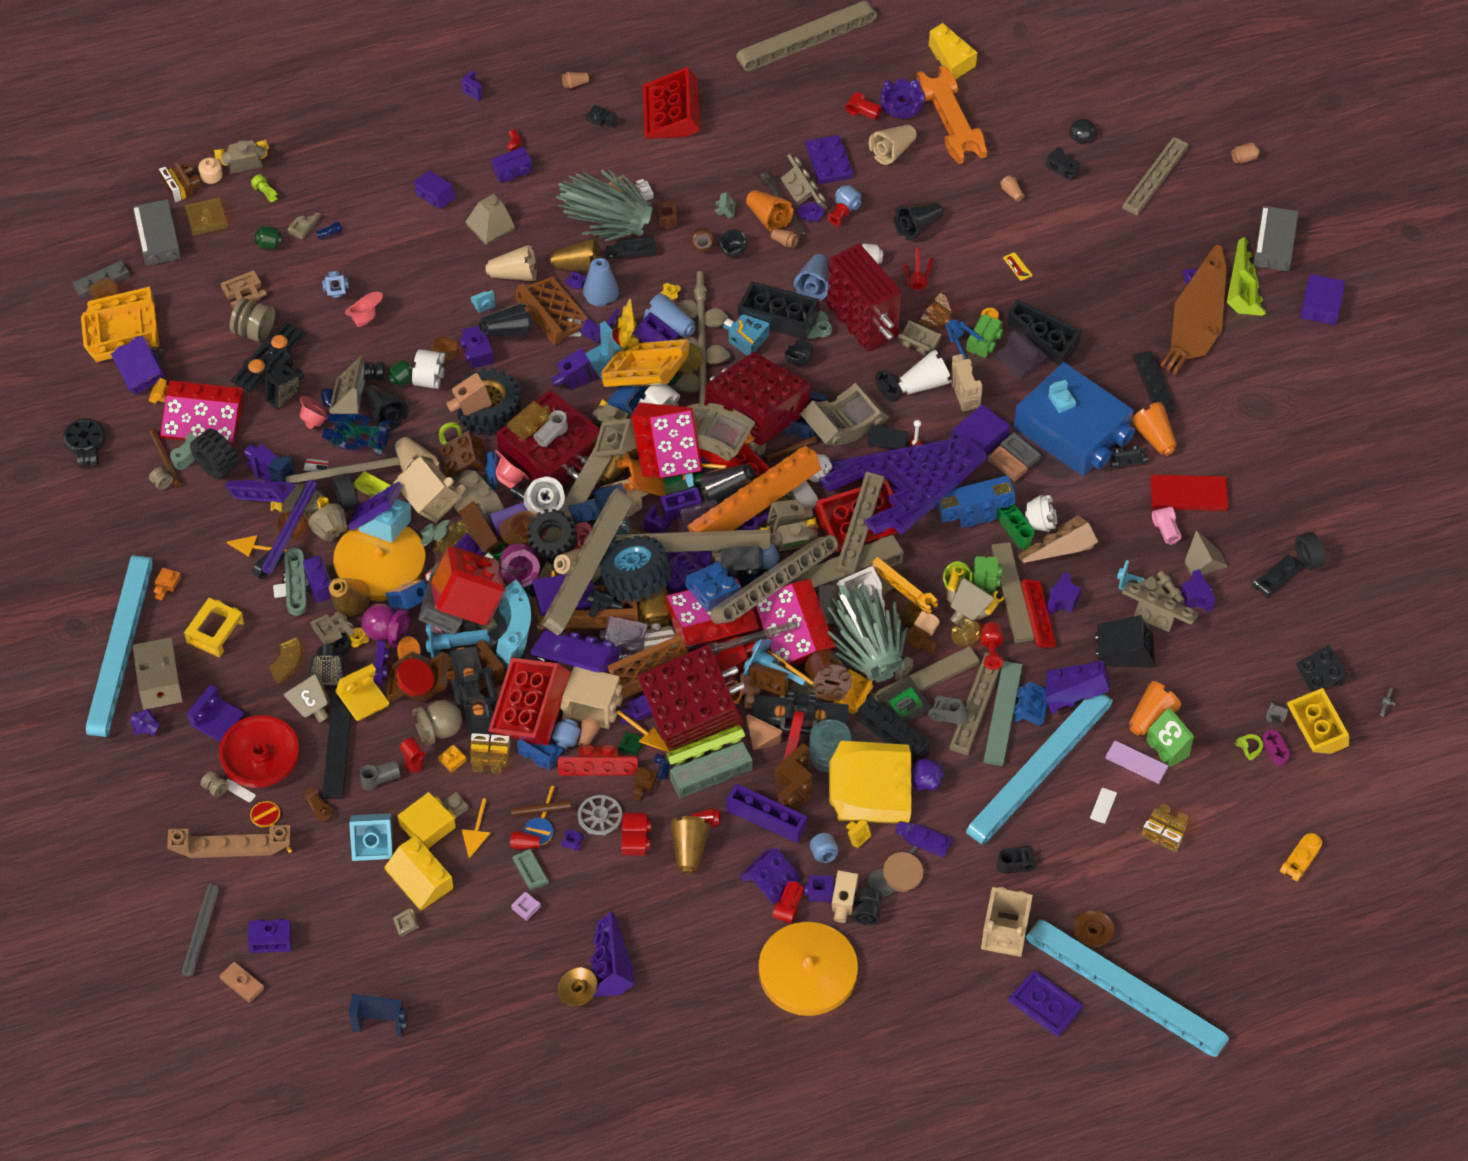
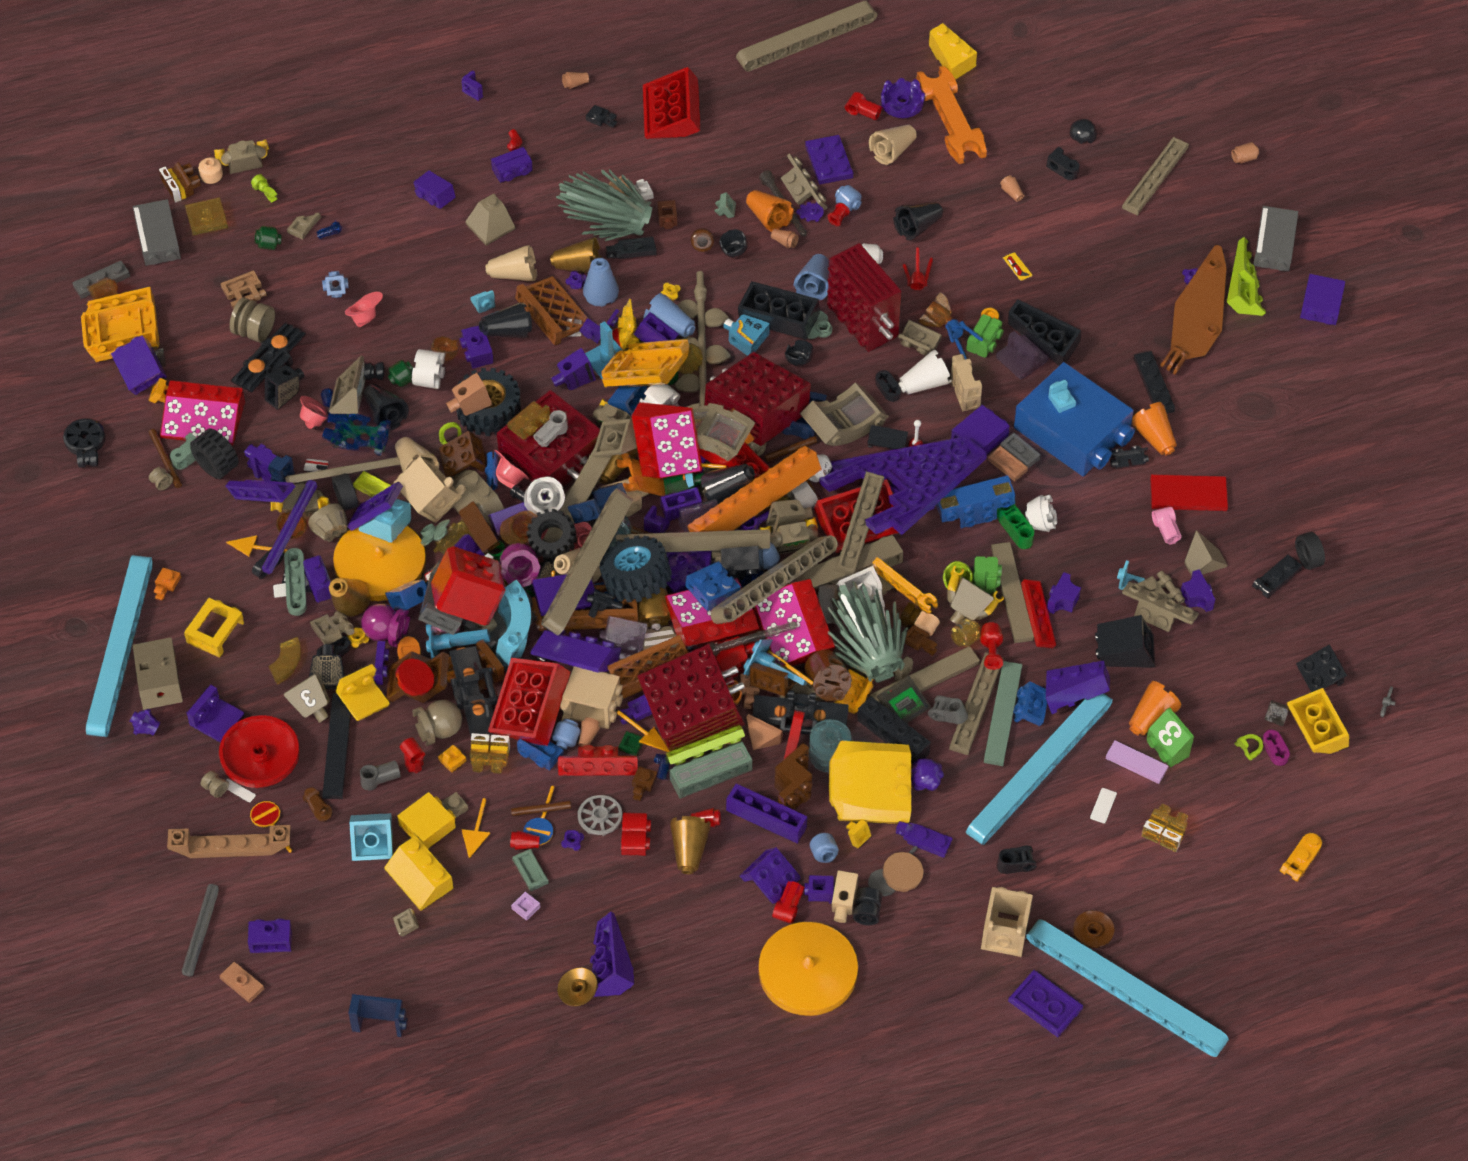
medium nougat wedge [1018,515,1098,563] -> none

